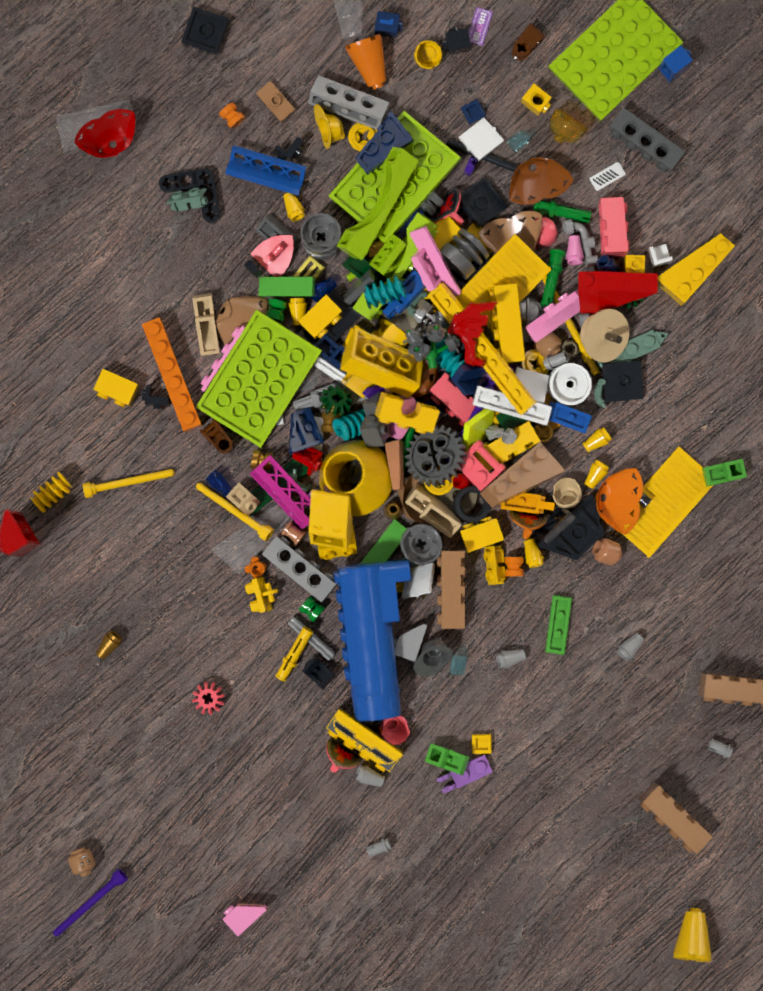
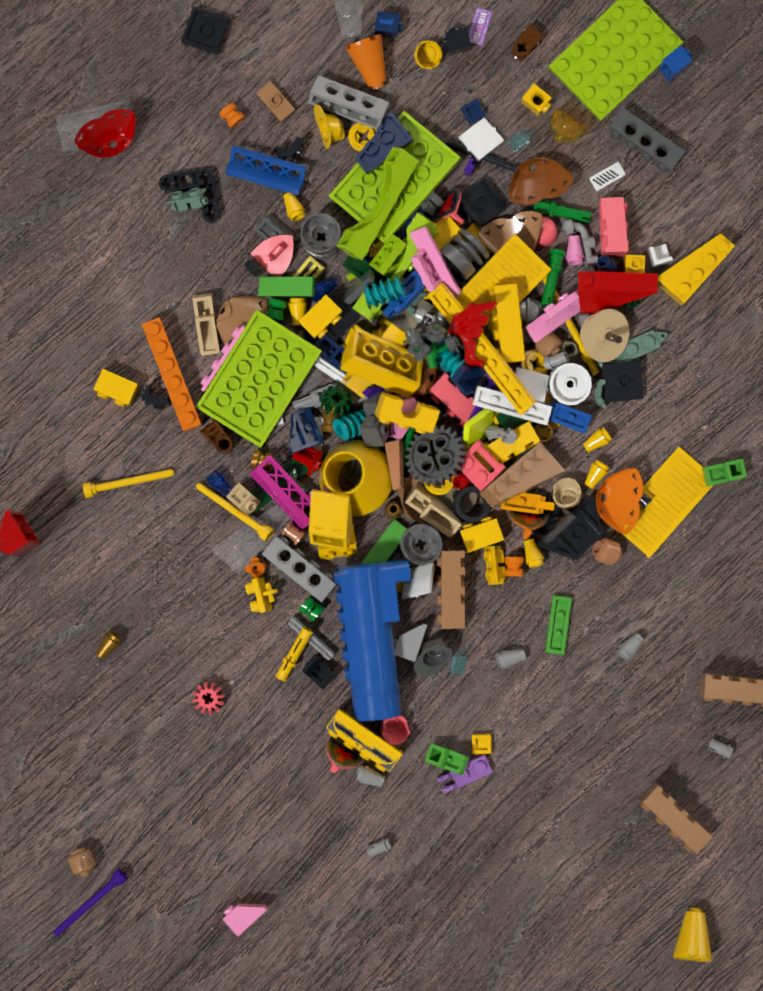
yellow piece [30,471,72,513] -> none

